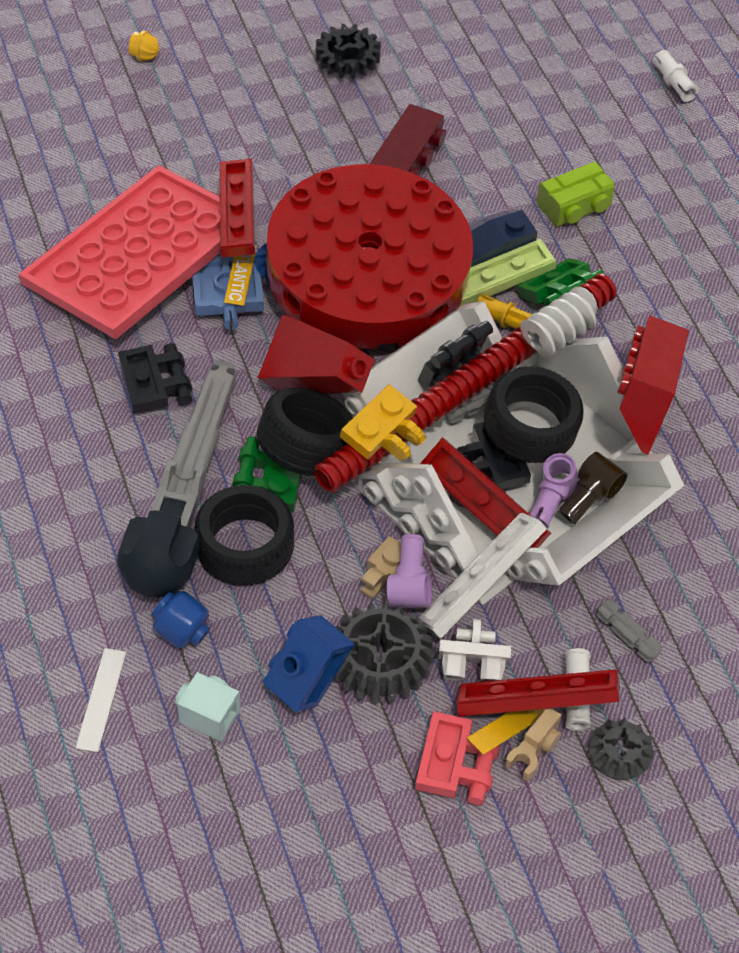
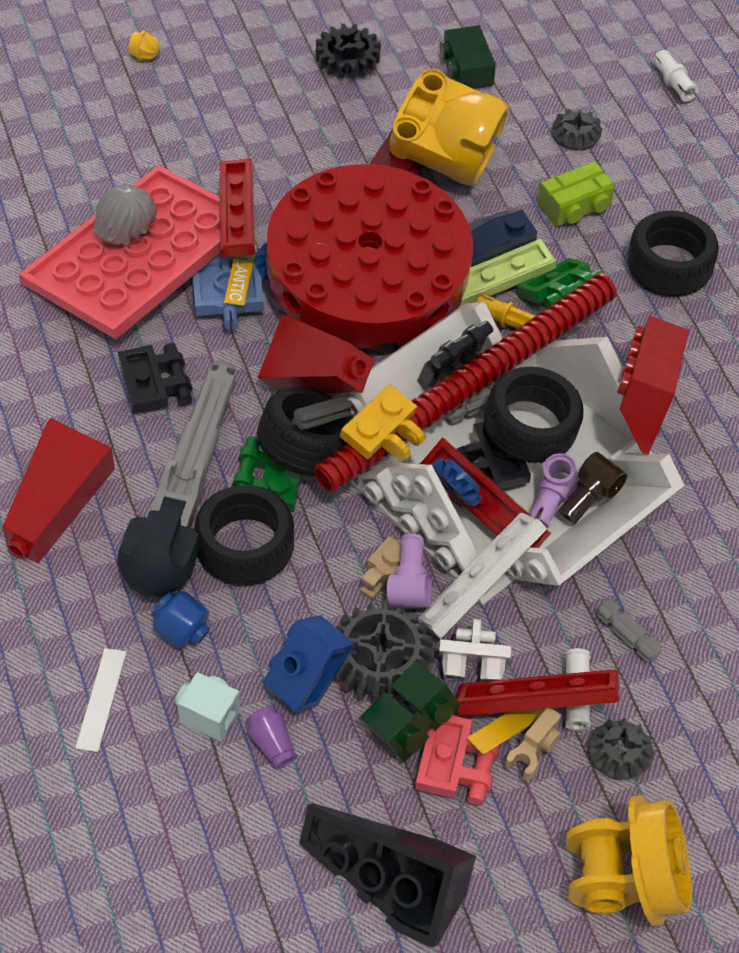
white piece [520,287,598,358] -> none
none -> red slope [2,418,115,563]
none -> light grey hair [93,184,157,246]
none -> medium lavender cone [246,706,297,769]
none -> dark grey axle [292,396,353,430]
none -> black wedge [299,803,476,948]
none -> dark green piece [359,661,461,763]
none -> yellow piece [389,69,510,186]
none -> blue gear [432,457,482,506]
none -> dark green brick [439,25,496,89]
none -> dark grey gear [552,108,603,148]
none -> yellow piece [566,795,692,926]
none -> black tyre [627,210,719,296]

